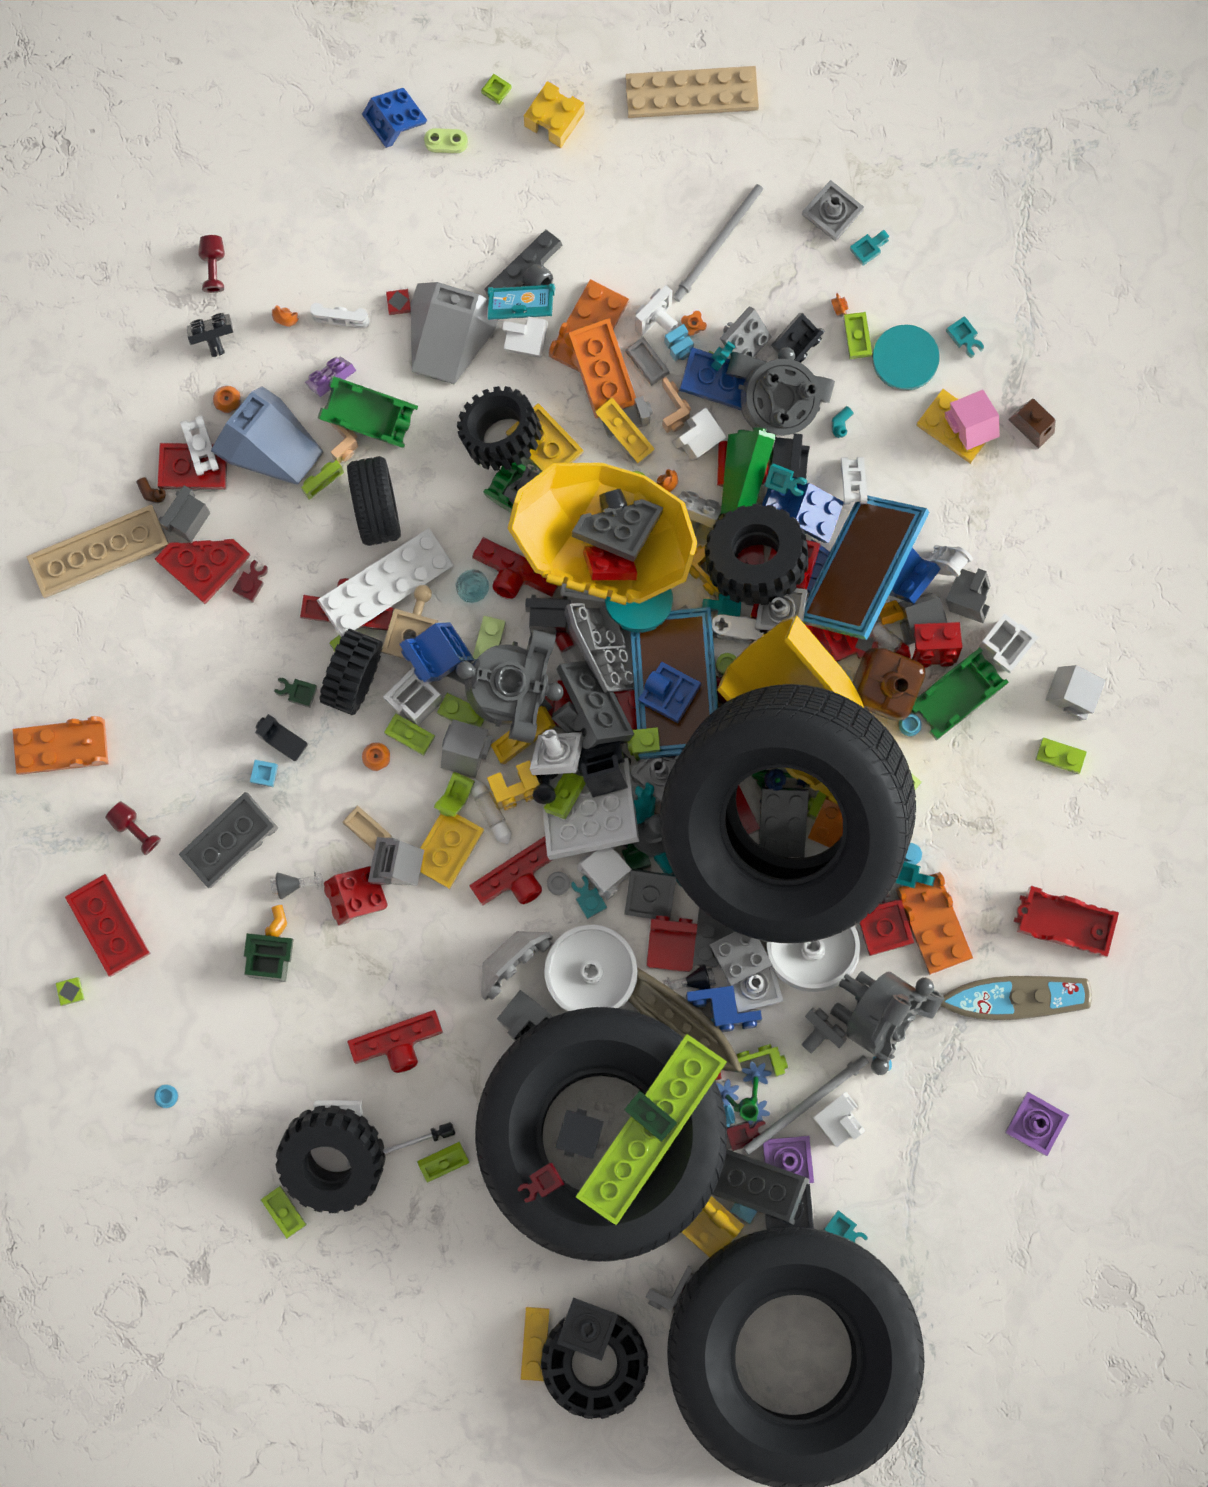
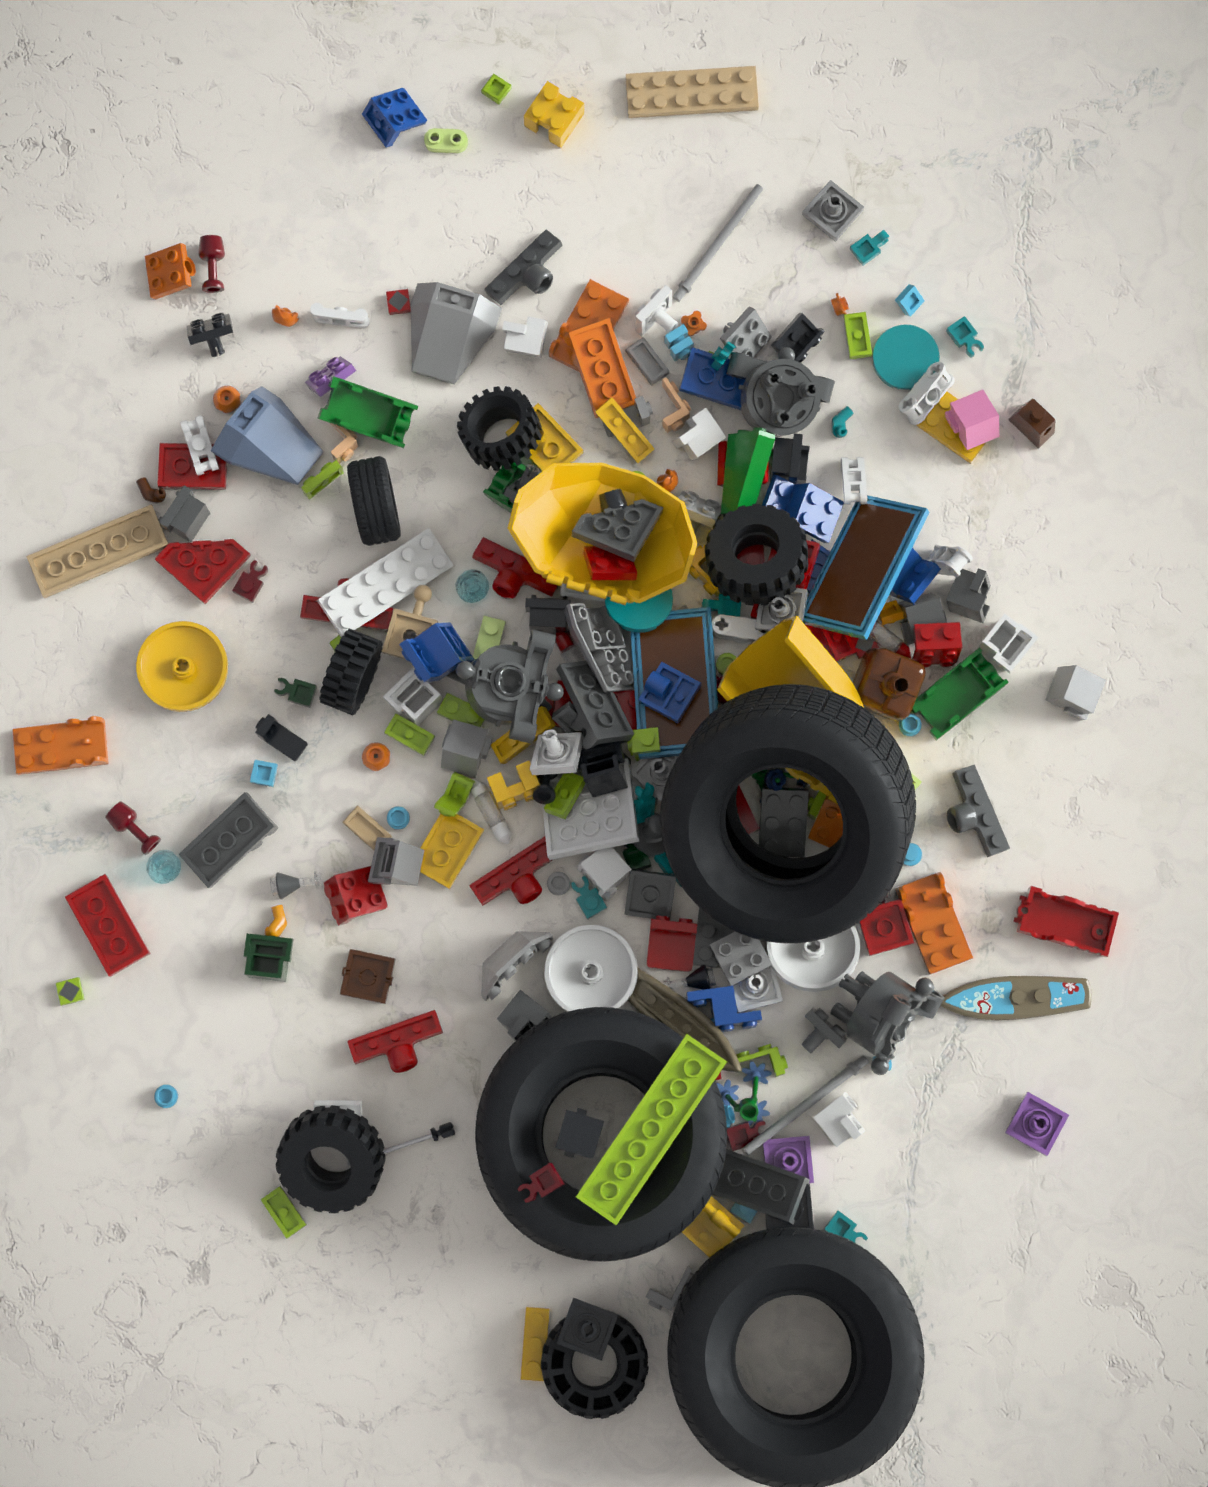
lime plate [417,1141,470,1183] -> none
door [488,283,556,320] -> none
dark green plate [624,1091,677,1142] -> none
teal plate [765,464,807,496] -> none
teal plate [895,862,935,888] -> none
lime plate [1035,737,1087,774] -> none
none -> yellow dish [136,621,228,712]
none -> orange plate [145,243,196,299]
none -> clear light blue plate [146,850,181,884]
none -> reddish brown plate [340,949,396,1004]
none -> medium azure plate [387,807,410,830]
none -> medium azure plate [895,284,924,317]
none -> white piece [899,362,955,425]
none -> dark grey plate [947,764,1010,858]

